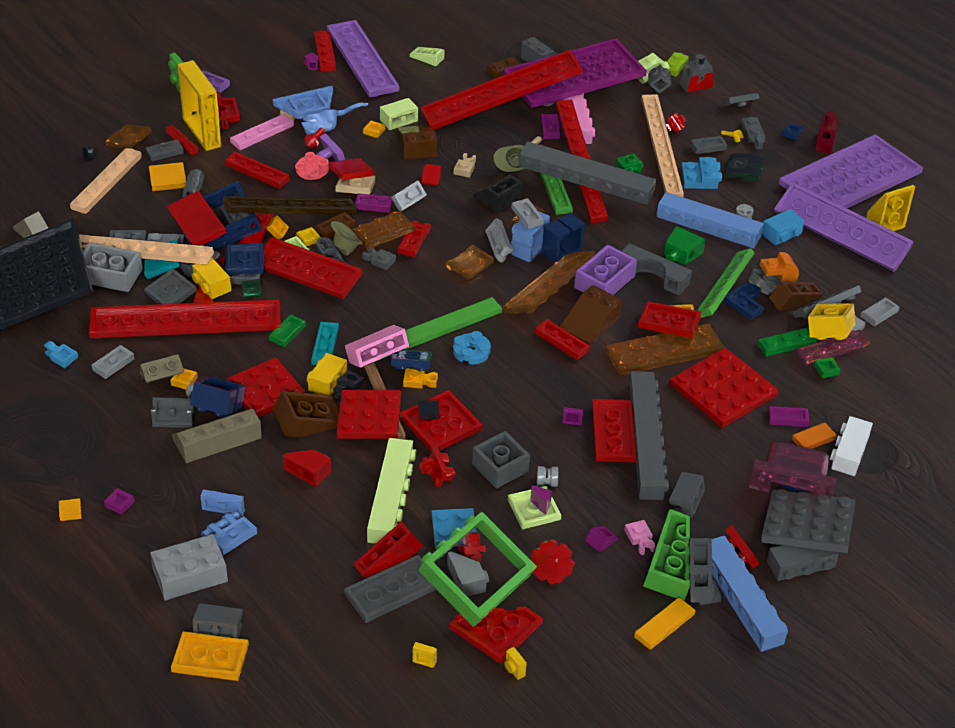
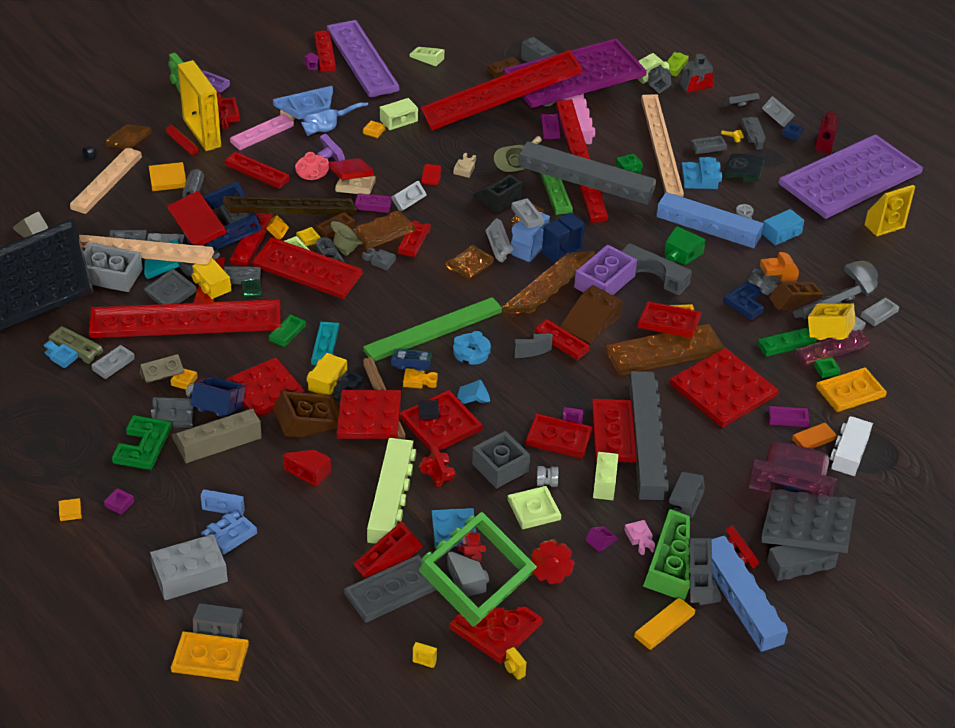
dark grey plate [146,139,184,162] -> none
dark blue tile [227,243,264,275] -> none
red plate [304,128,325,149] -> none
bright pink brick [345,325,409,367] -> none
reddish brown slope [397,125,437,160] -> none
magenta slope [530,485,552,515] -> none
red gear [666,113,686,133] -> none
bright green tile [697,248,754,318] -> none
medium lavender plate [774,182,913,272] -> none
none -> olive plate [49,326,103,364]
none -> green plate [112,415,172,470]
none -> dark azure tile [457,380,490,404]
none -> dark grey slope [514,334,553,358]
none -> red tile [525,413,593,459]
none -> yellowish green brick [593,452,618,500]
none -> light grey plate [762,96,795,127]
none -> light orange tile [816,367,887,412]
none -> dark grey brick [844,261,879,296]

